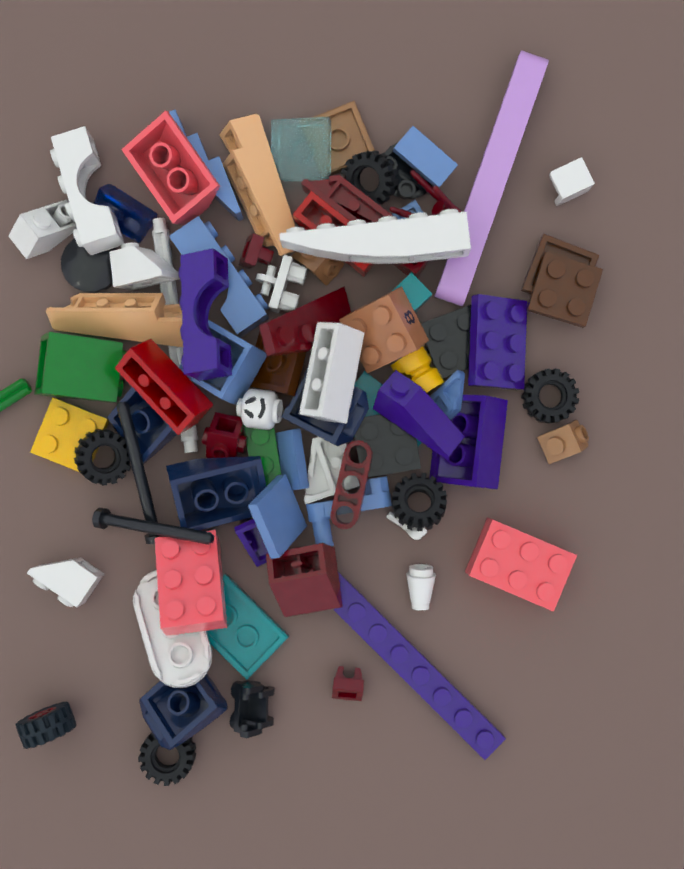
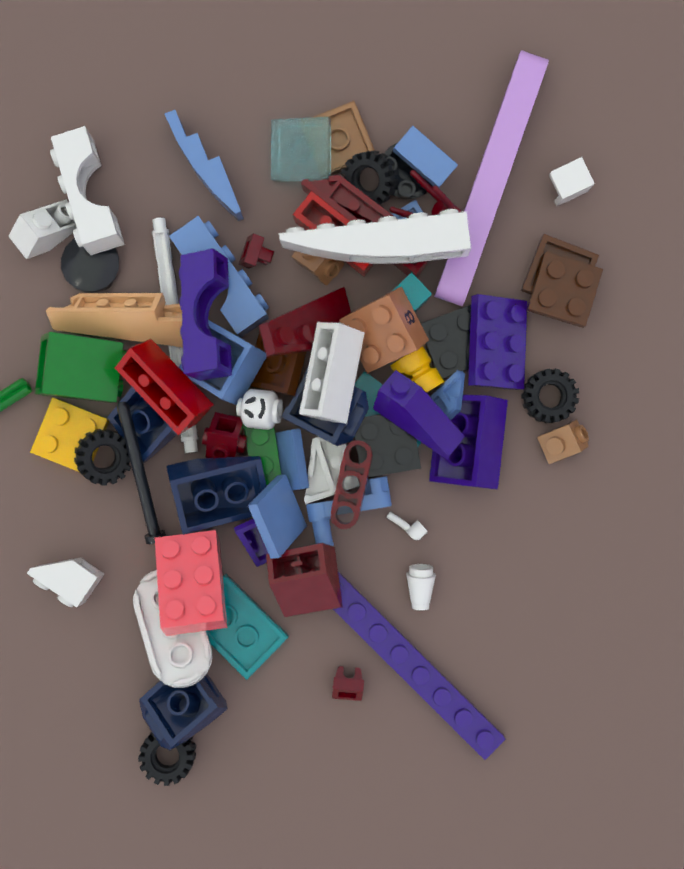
black wheel [15,701,77,749] -> none
black bar [92,507,214,545] -> none
clear blue slope [93,184,158,243] -> none
white slope [109,243,180,290] -> none
coral slope [121,110,220,225] -> none
light nougat wedge [220,114,295,256] -> none
black piece [230,680,275,738] -> none
white hips [255,255,307,313] -> none
black tyre [392,473,447,531] -> none
coral brick [465,517,577,612] -> none

